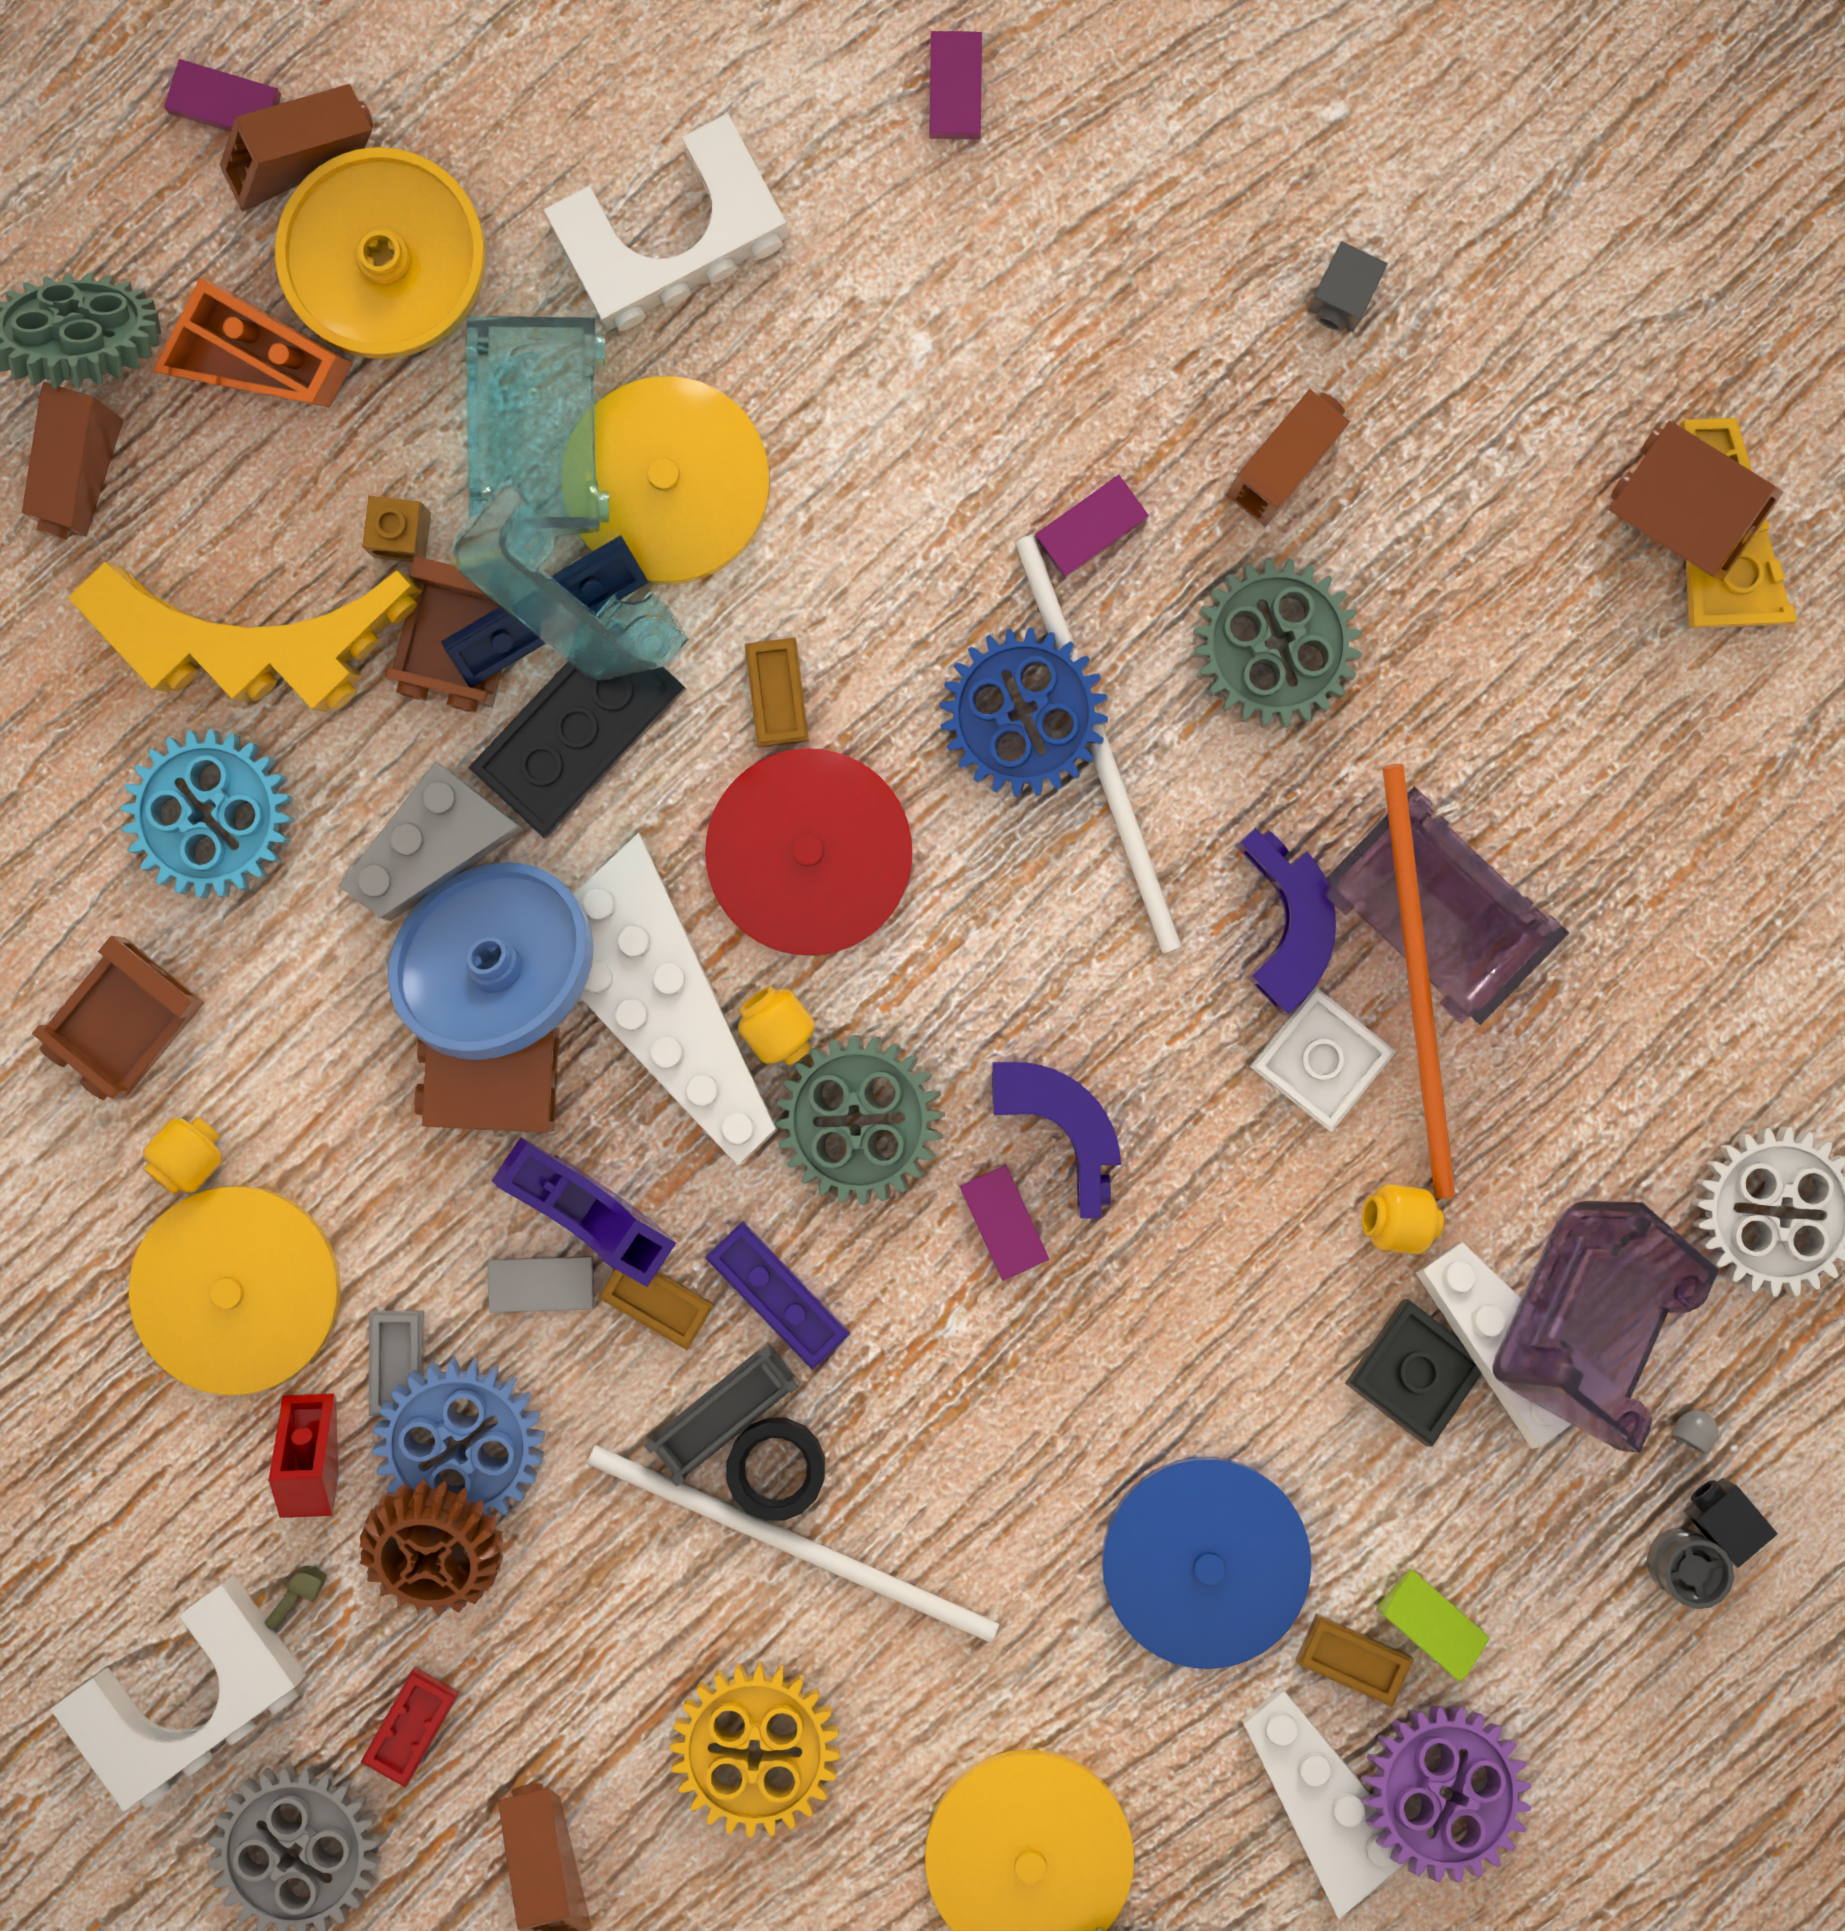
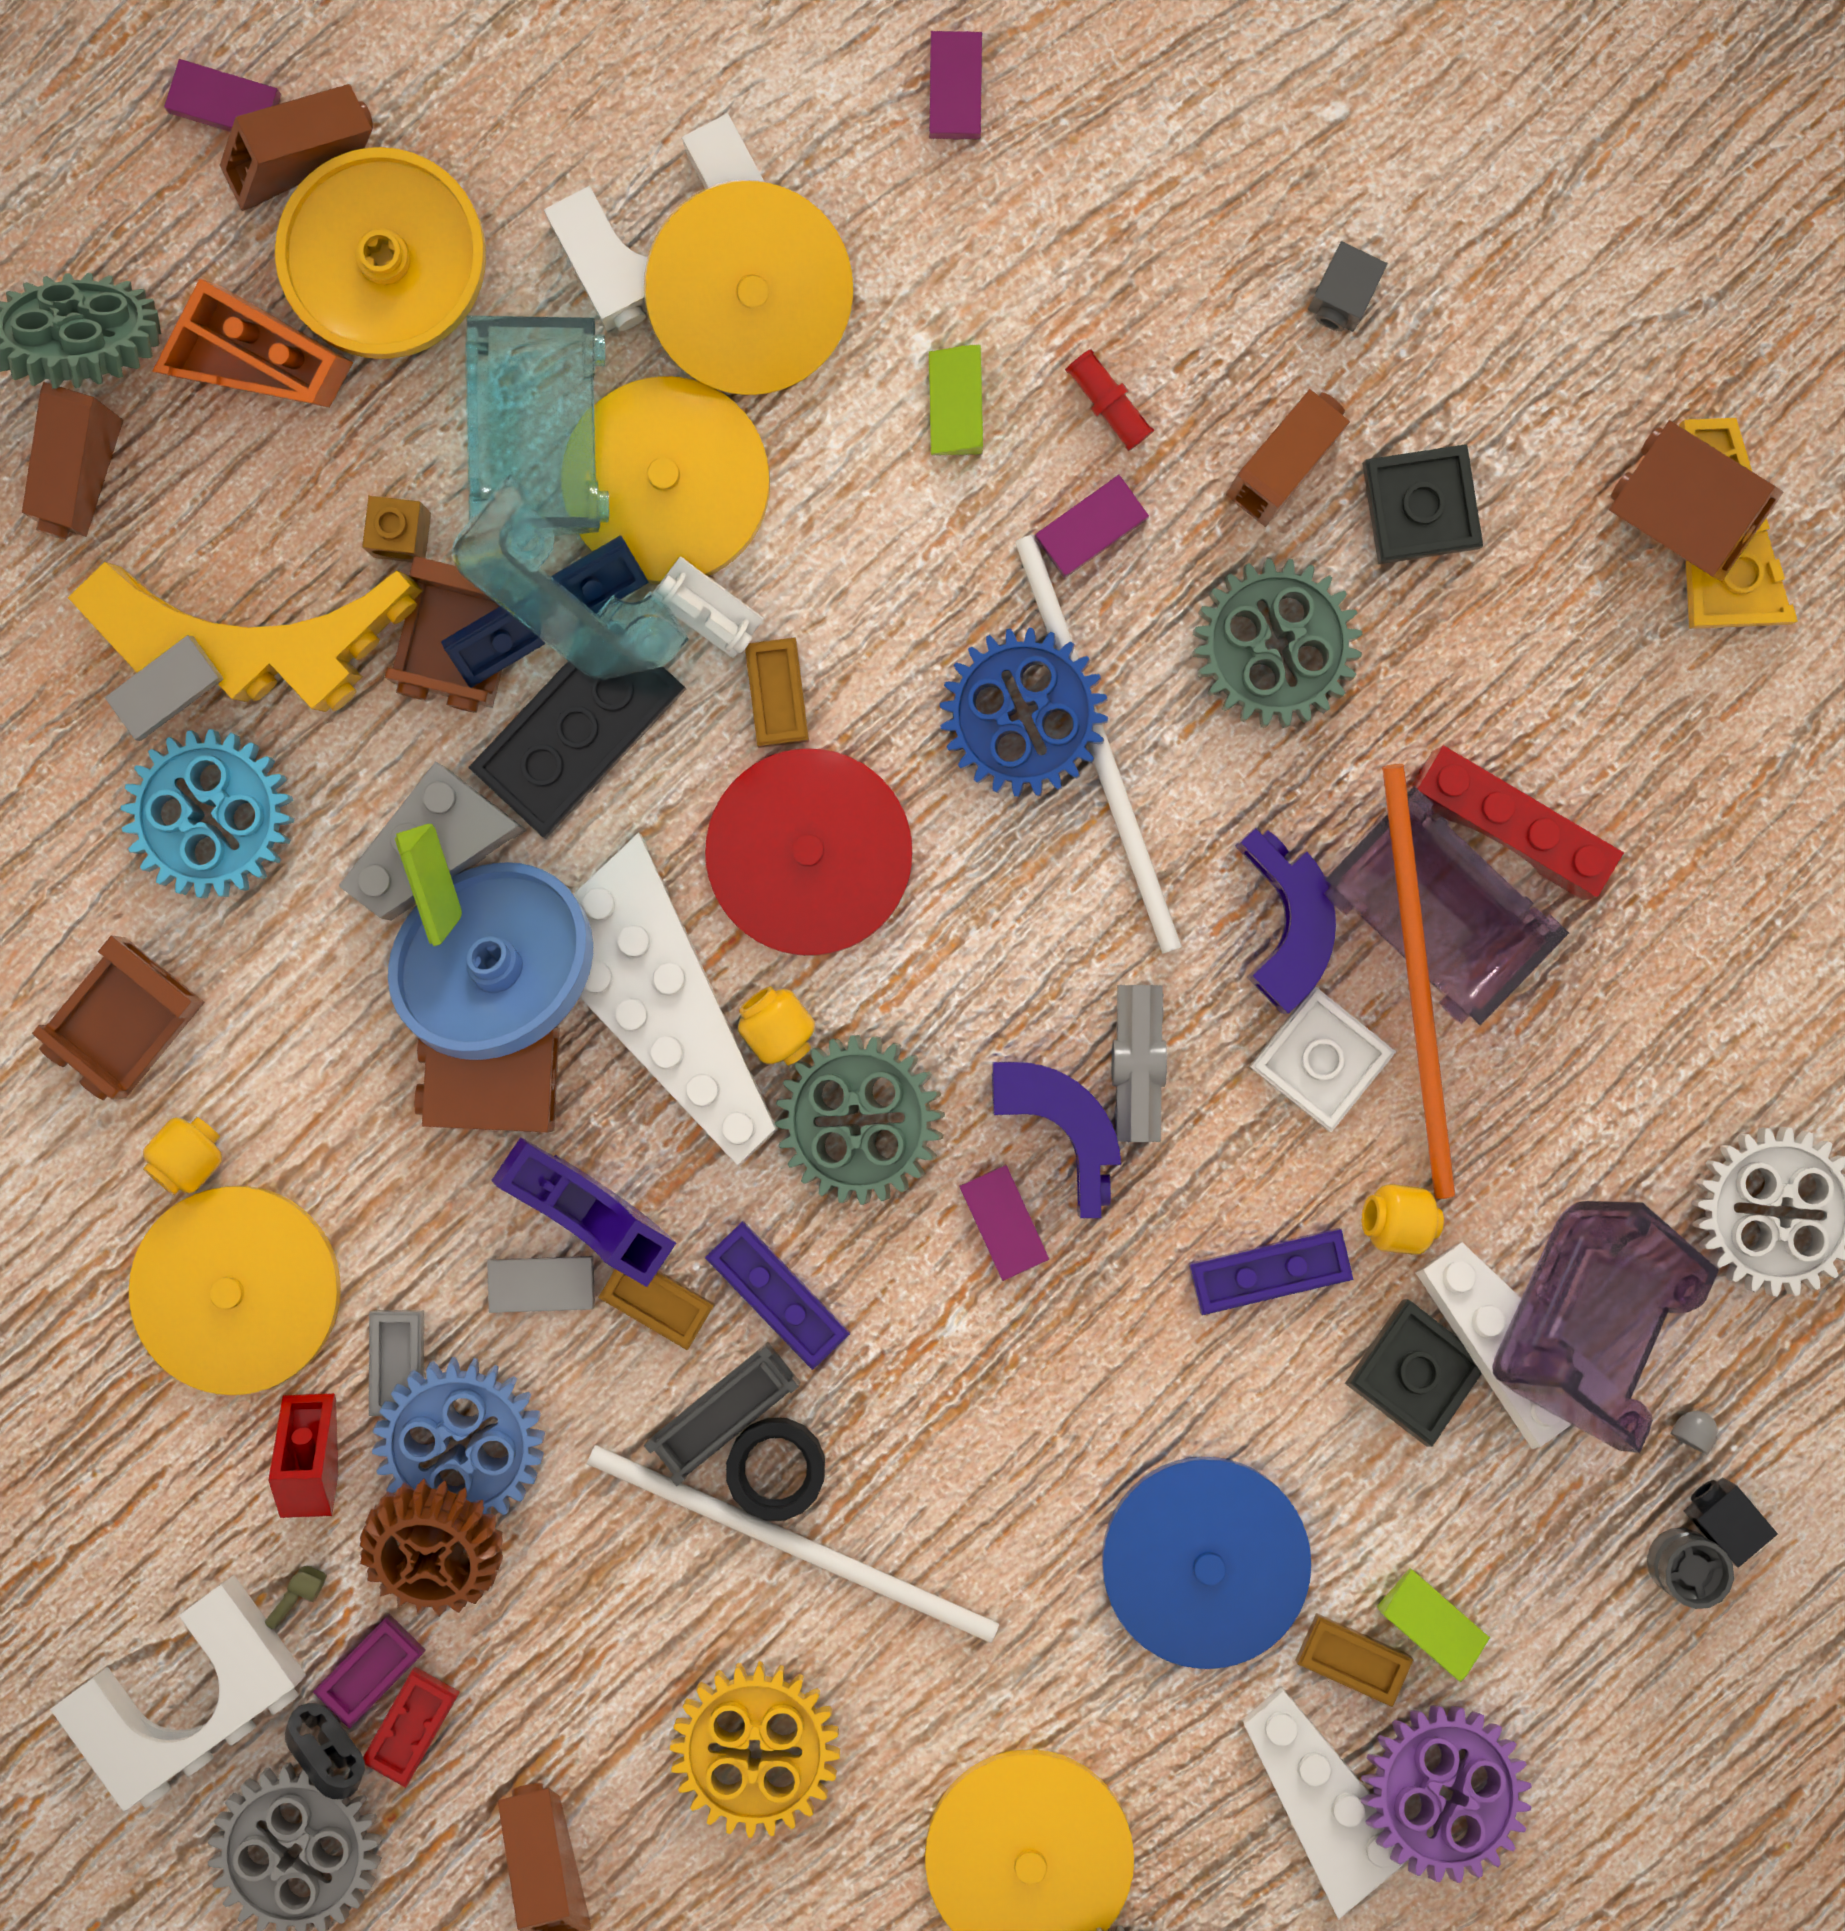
none -> light grey tile [104,635,224,741]
none -> black beam [285,1703,365,1799]
none -> magenta tile [313,1614,426,1729]
none -> lime slope [394,824,462,947]
none -> yellow dish [644,180,853,395]
none -> white hinge [650,556,764,658]
none -> lime slope [929,345,983,455]
none -> red pin [1065,349,1155,451]
none -> light grey piece [1111,985,1167,1142]
none -> dark purple tile [1188,1228,1354,1315]
none -> pearl dark grey plate [1362,444,1483,564]
none -> red arch [1407,745,1624,901]

